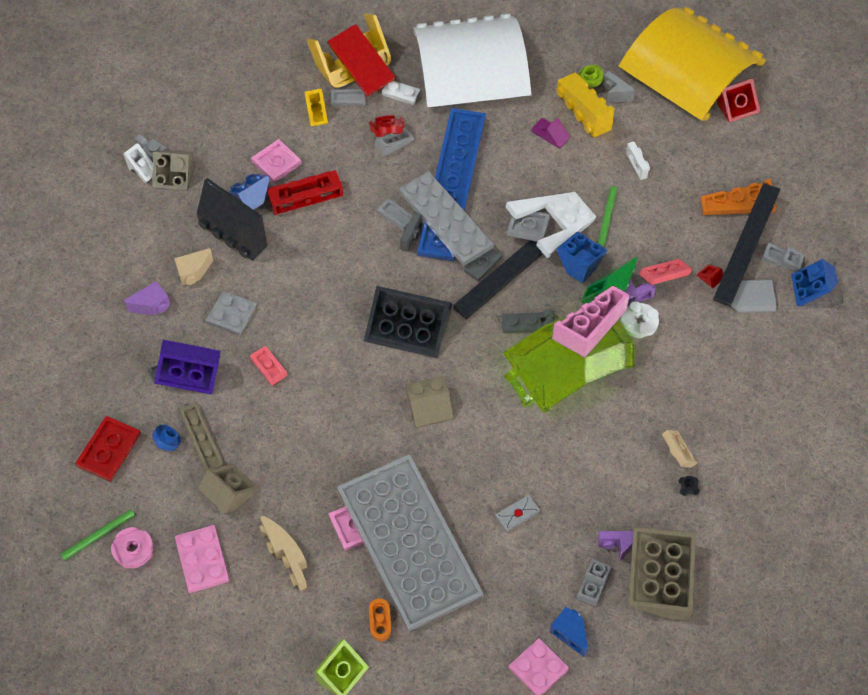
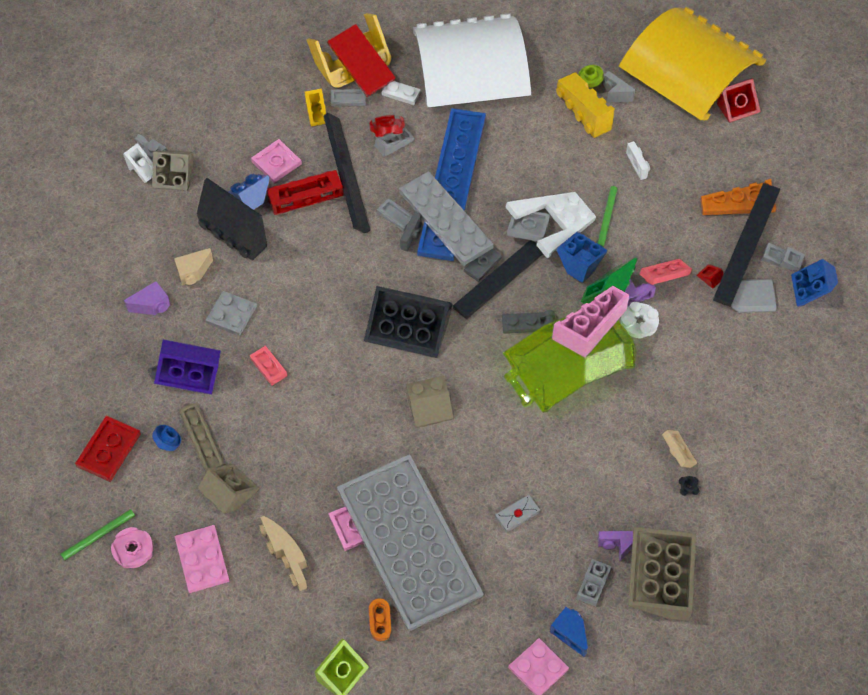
magenta slope [531,118,570,149] -> none
none -> black tile [324,112,370,233]

